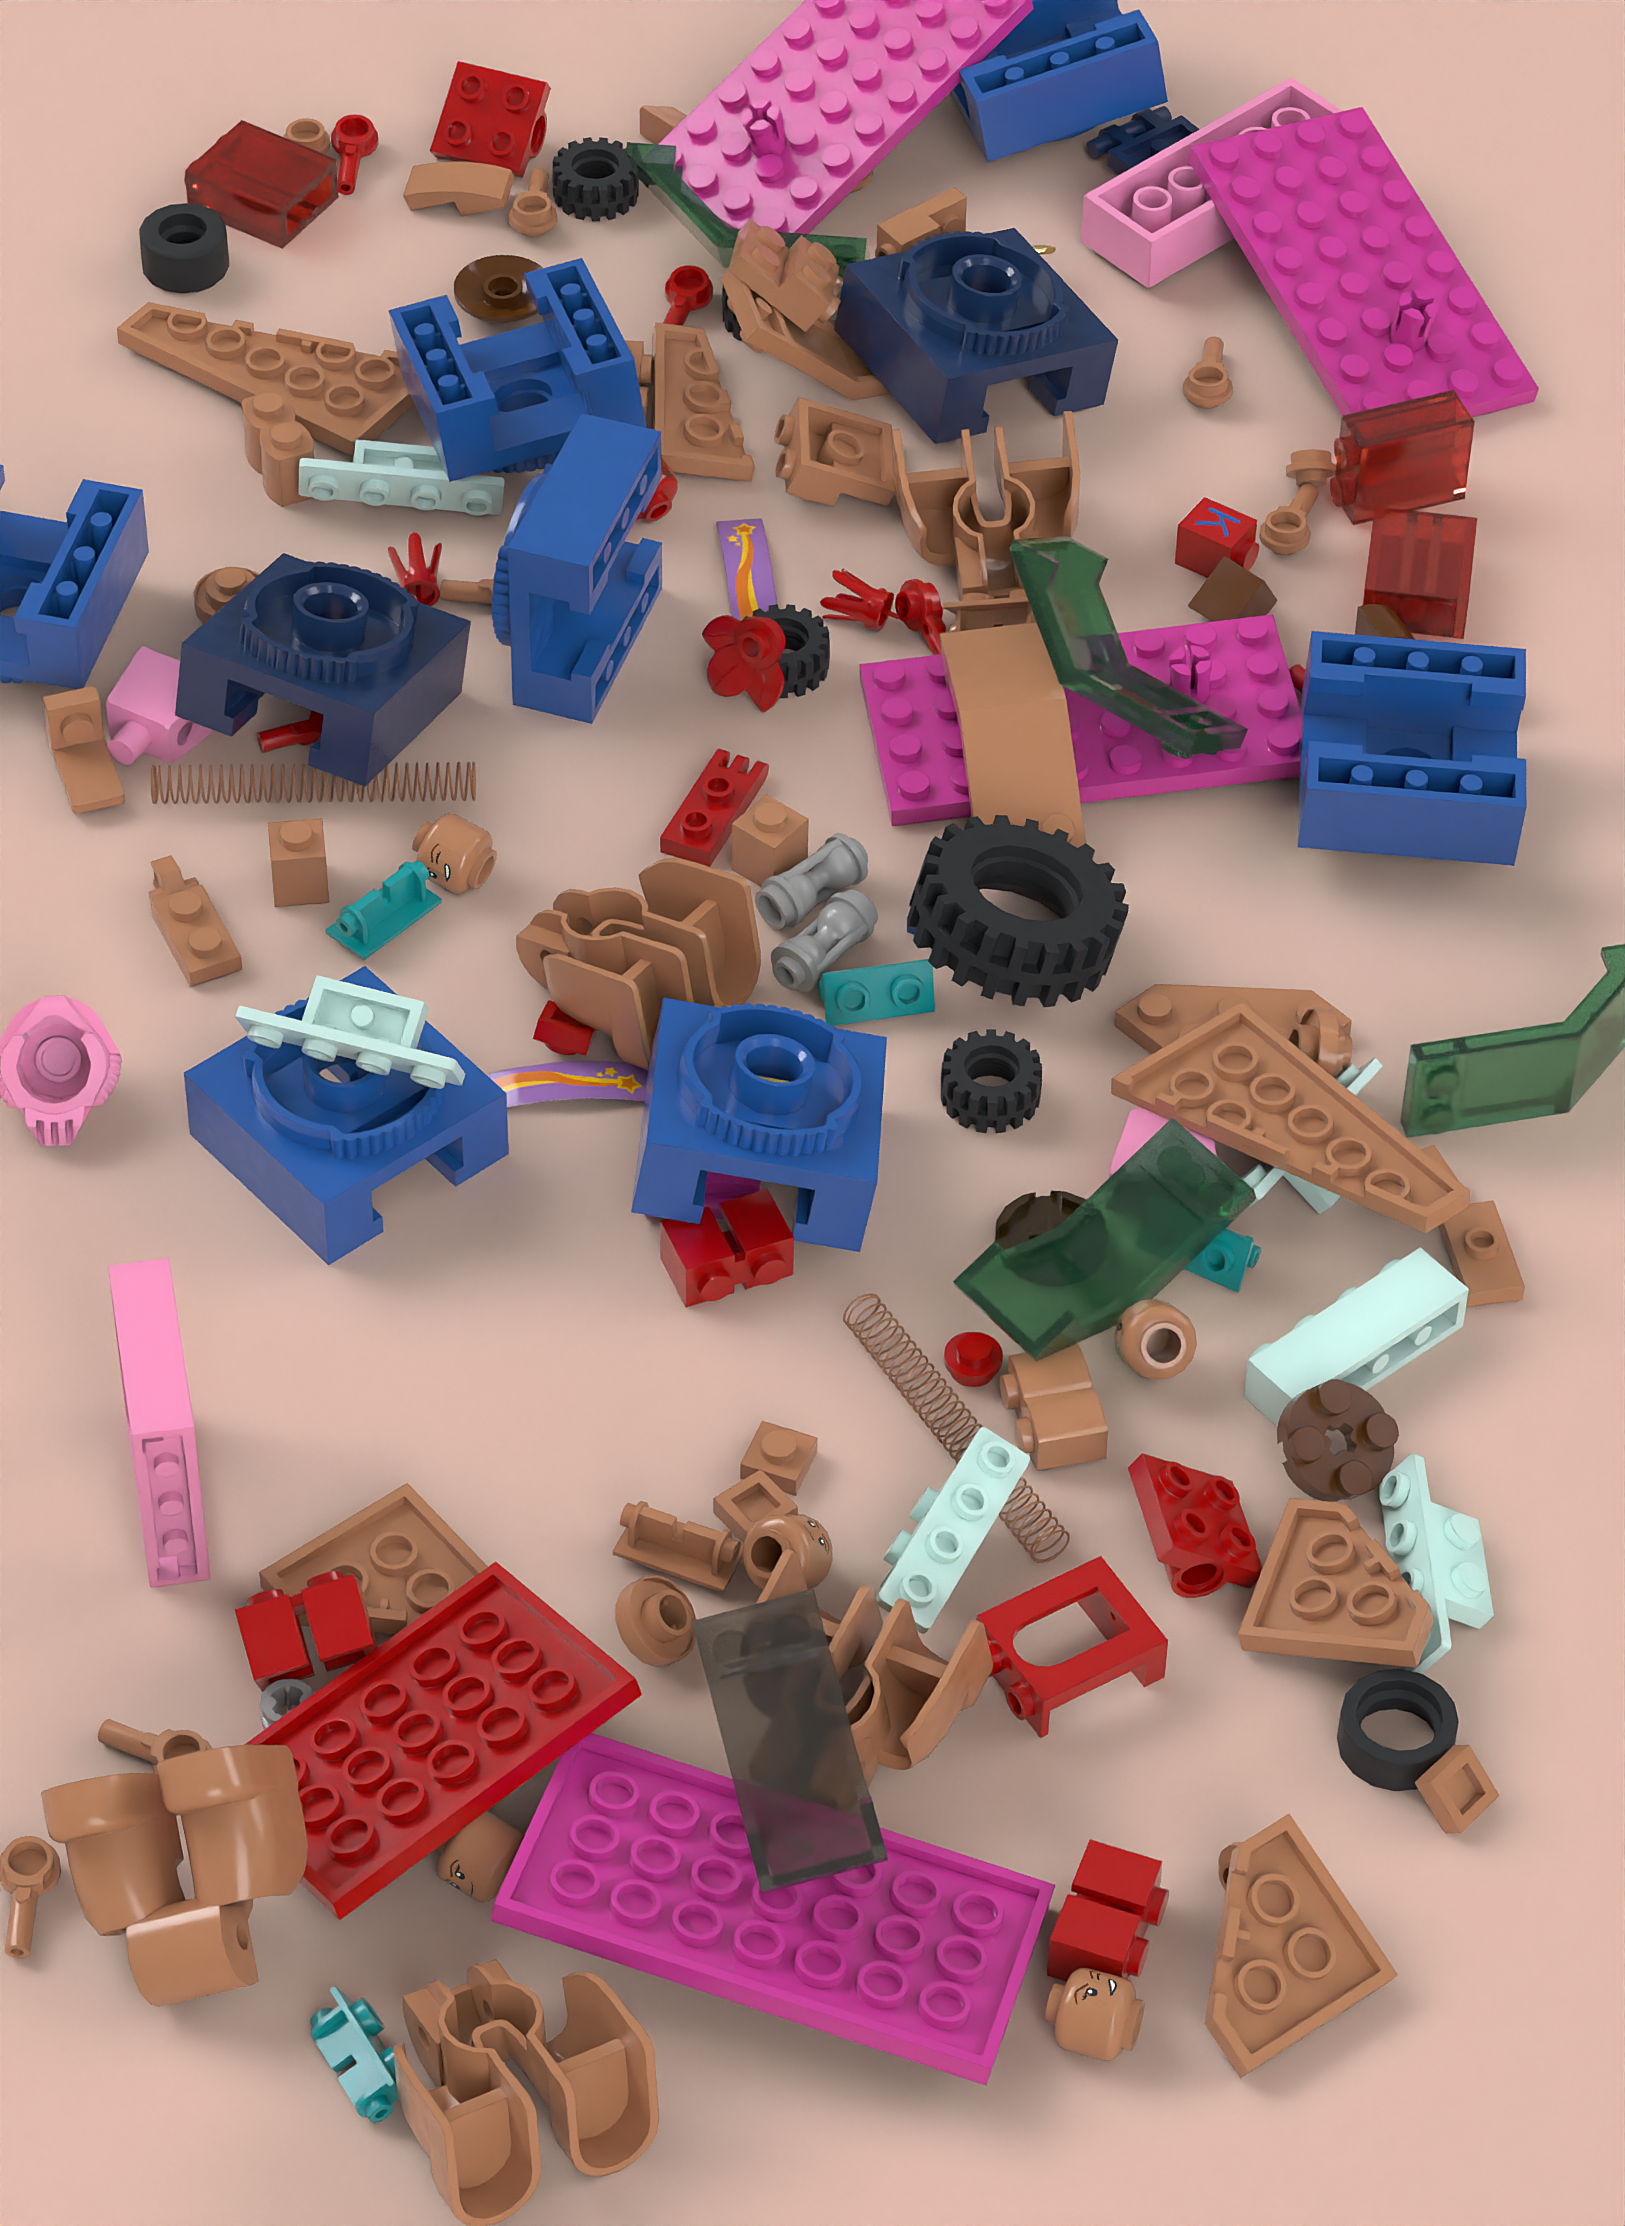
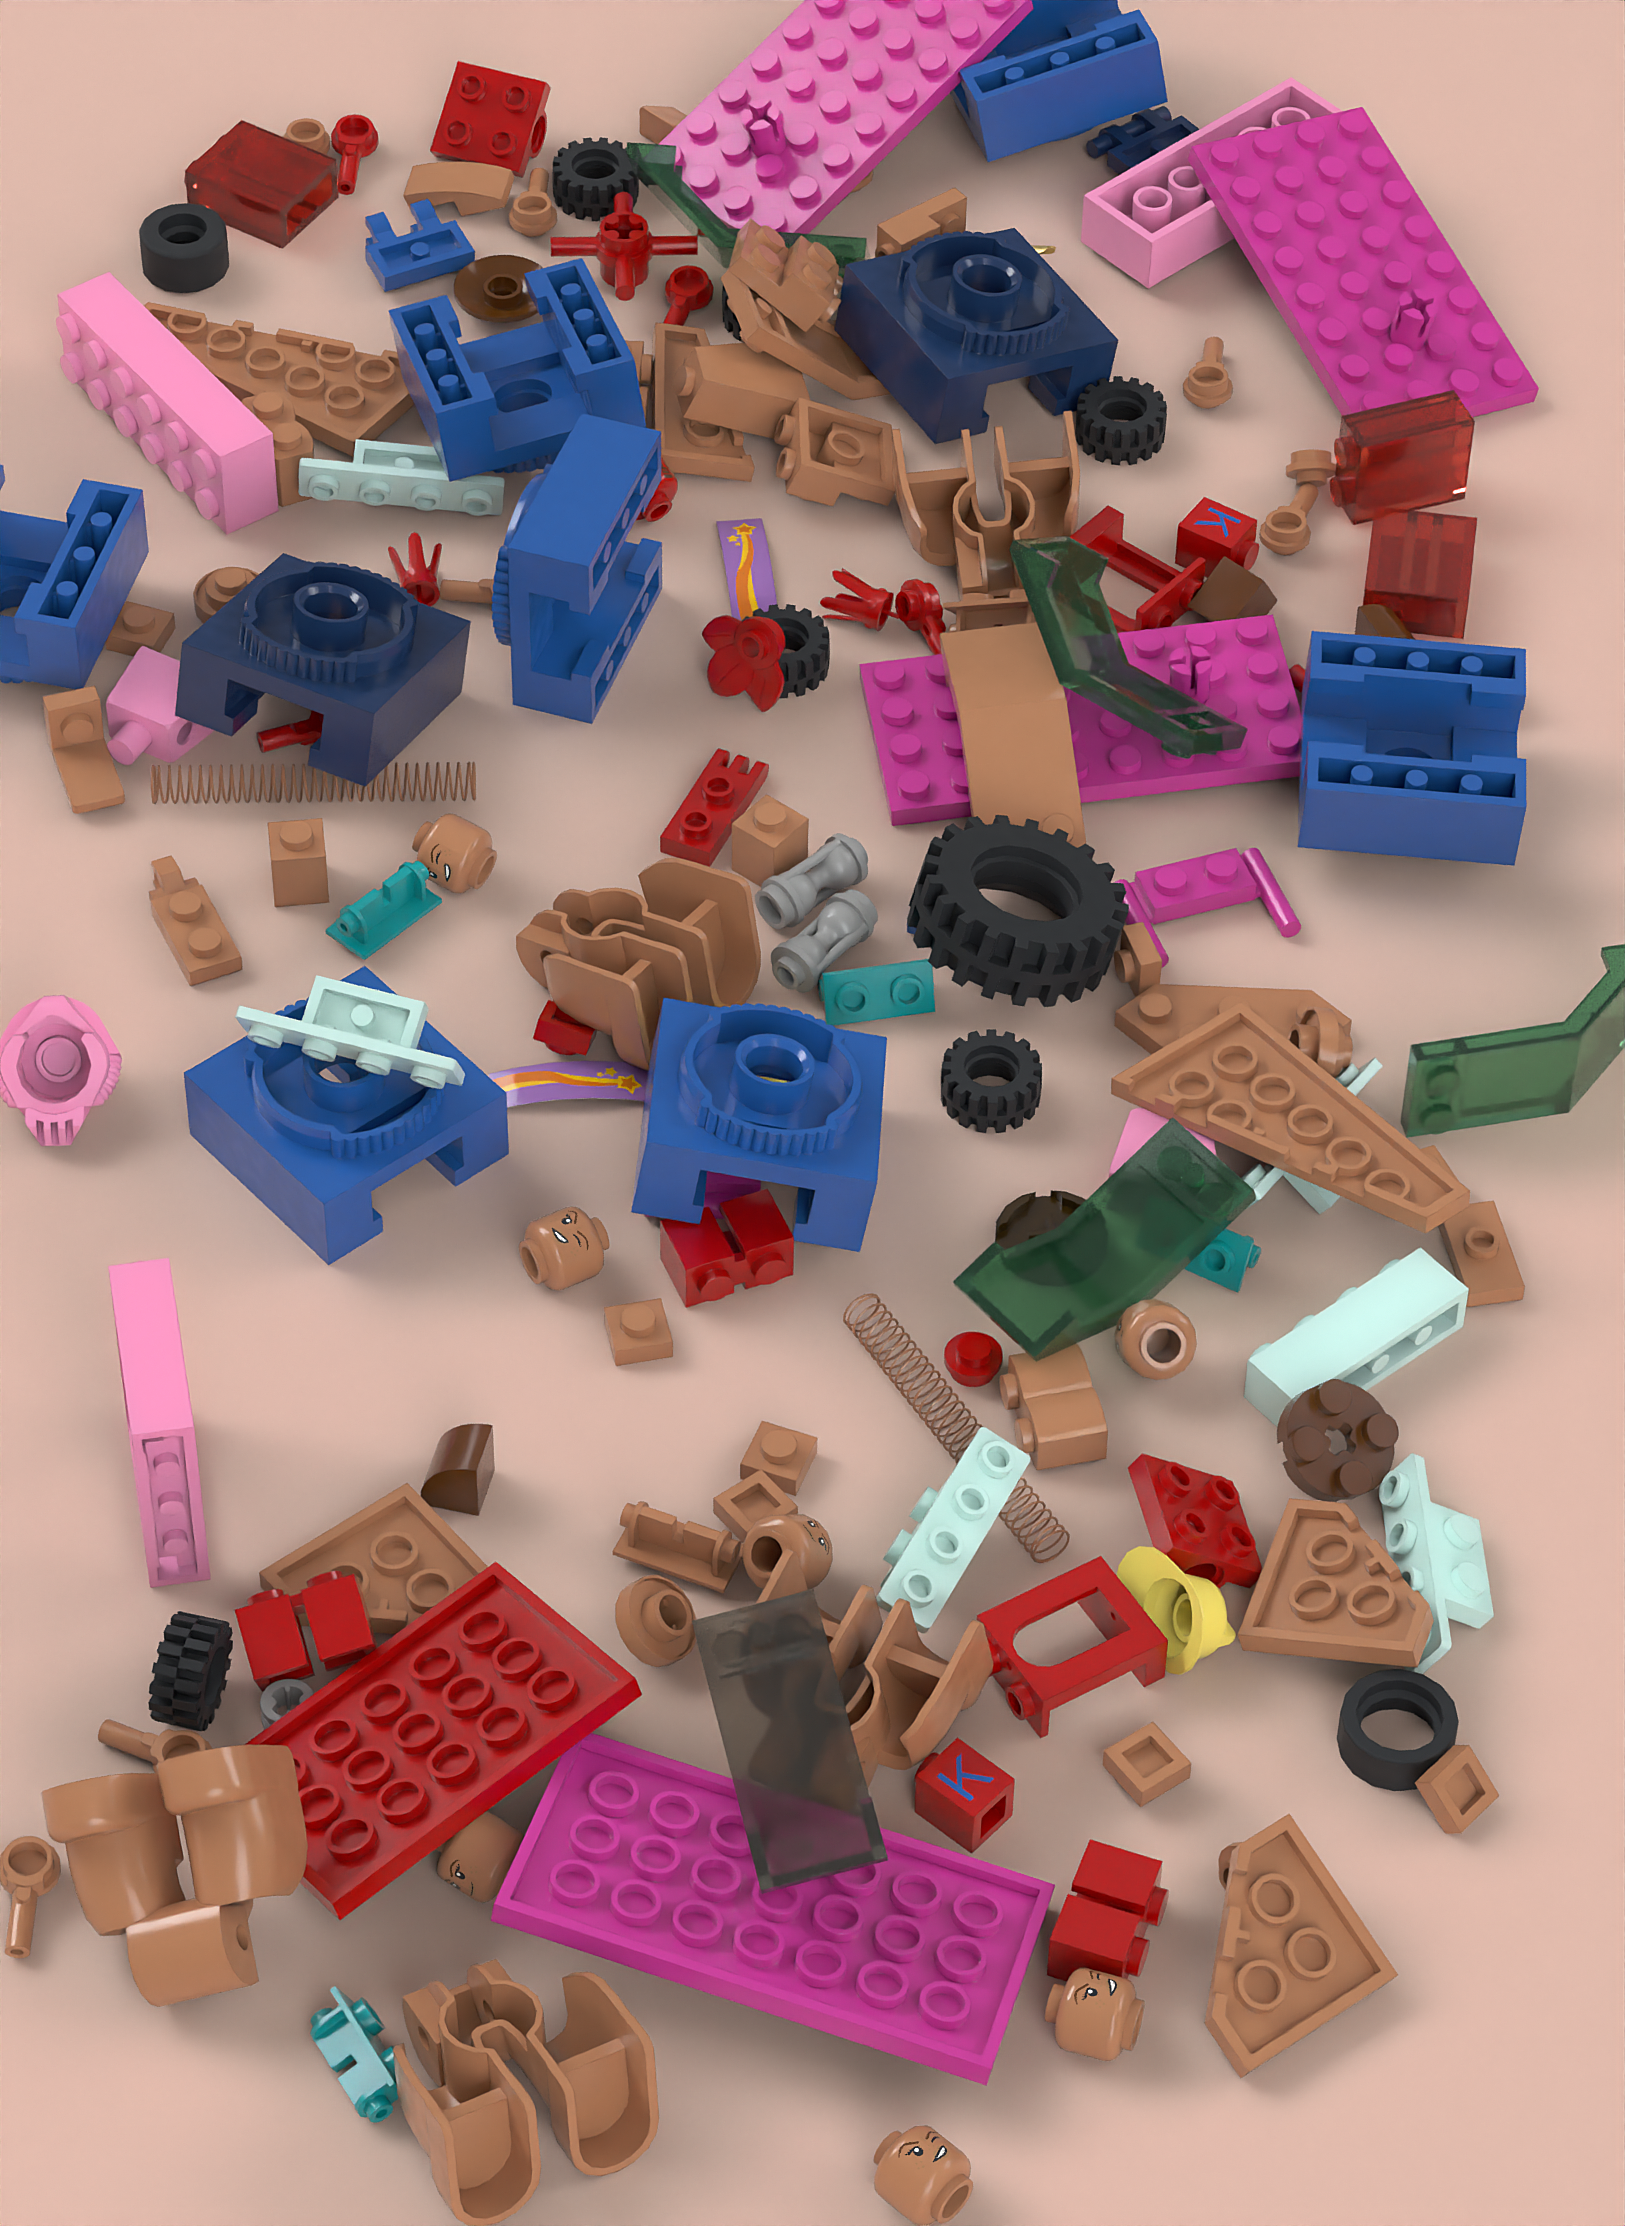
none -> bright pink brick [56,272,279,535]
none -> nougat plate [106,601,176,657]
none -> black tyre [148,1611,233,1732]
none -> blue plate [365,199,475,292]
none -> reddish brown brick [421,1424,495,1516]
none -> nougat head [519,1206,610,1291]
none -> red bar [551,192,698,301]
none -> nougat plate [604,1298,673,1366]
none -> nougat slope [673,342,810,439]
none -> nougat head [873,2125,973,2226]
none -> red brick [914,1737,1015,1854]
none -> red panel [1043,505,1206,634]
none -> black tyre [1075,376,1167,465]
none -> nougat plate [1102,1722,1192,1807]
none -> dark pink plate [1113,848,1301,968]
none -> nougat plate [1114,922,1162,997]
none -> light yellow piece [1117,1546,1236,1675]

